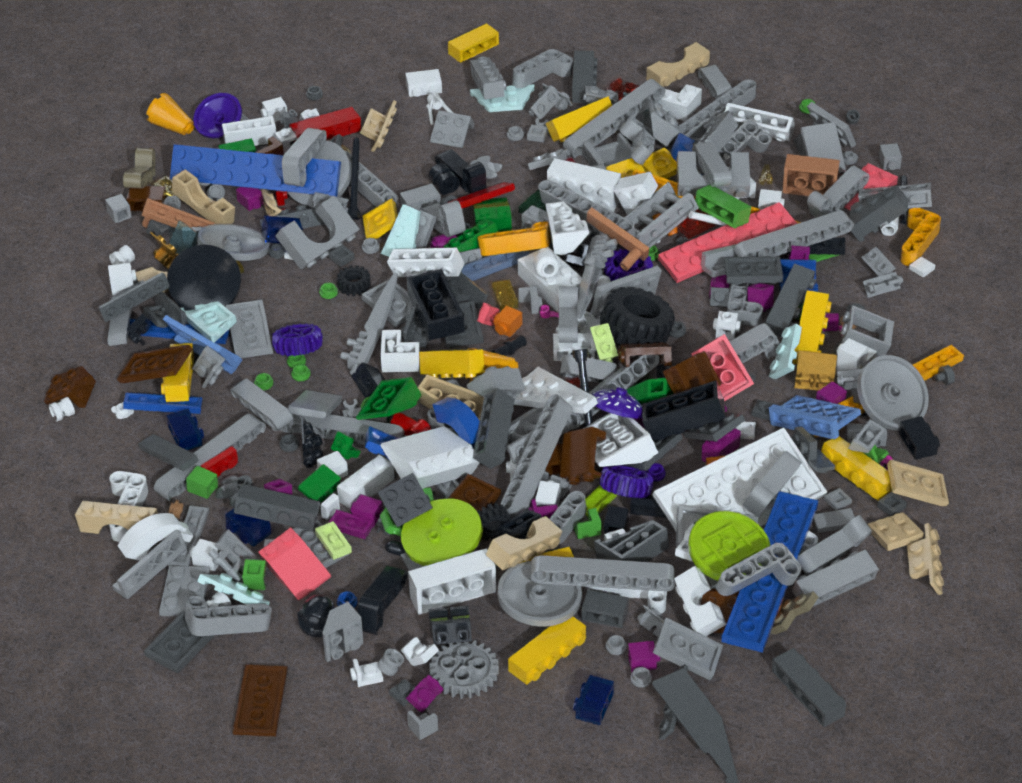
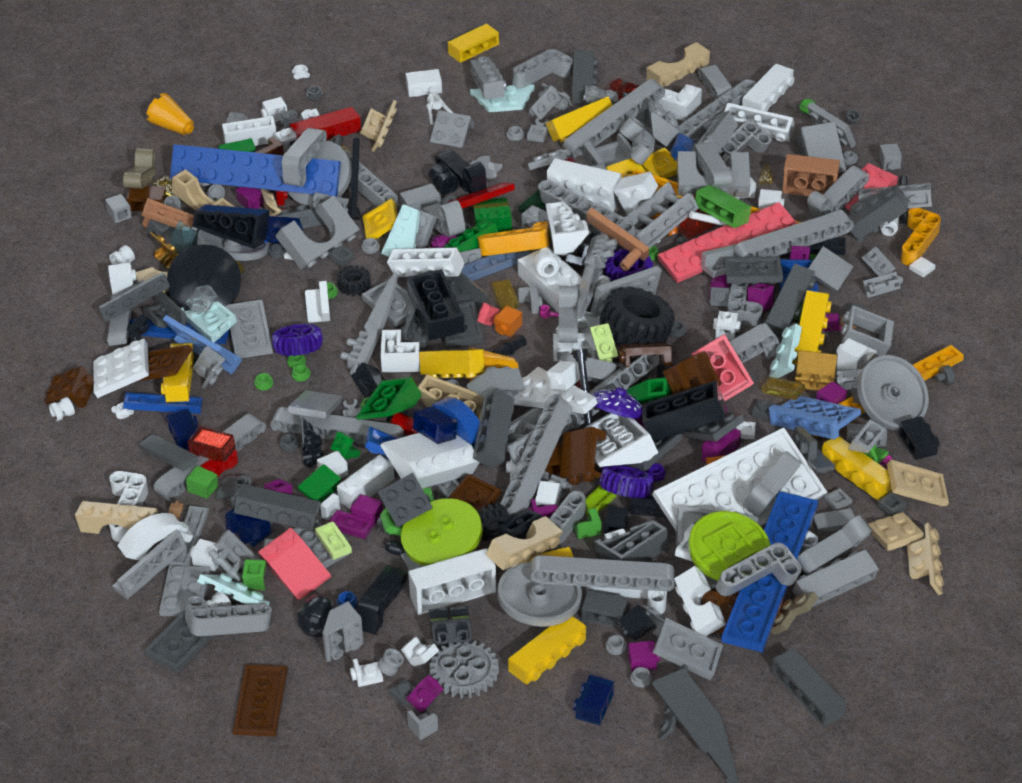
dark purple dish [193,93,242,138] -> none
light grey beam [230,378,293,431] -> none
none -> white plate [93,339,149,398]
none -> clear brick [186,285,219,314]
none -> clear red brick [187,426,236,462]
none -> black wedge [192,204,270,249]
none -> white plate [292,65,310,80]
none -> white panel [305,281,330,323]
none -> clear blue brick [413,406,458,444]
none -> white brick [547,361,580,390]
none -> black brick [619,604,656,640]
none -> white brick [742,64,794,112]
none -> clear yellow plate [762,377,805,400]
none -> light grey slope [808,246,853,292]

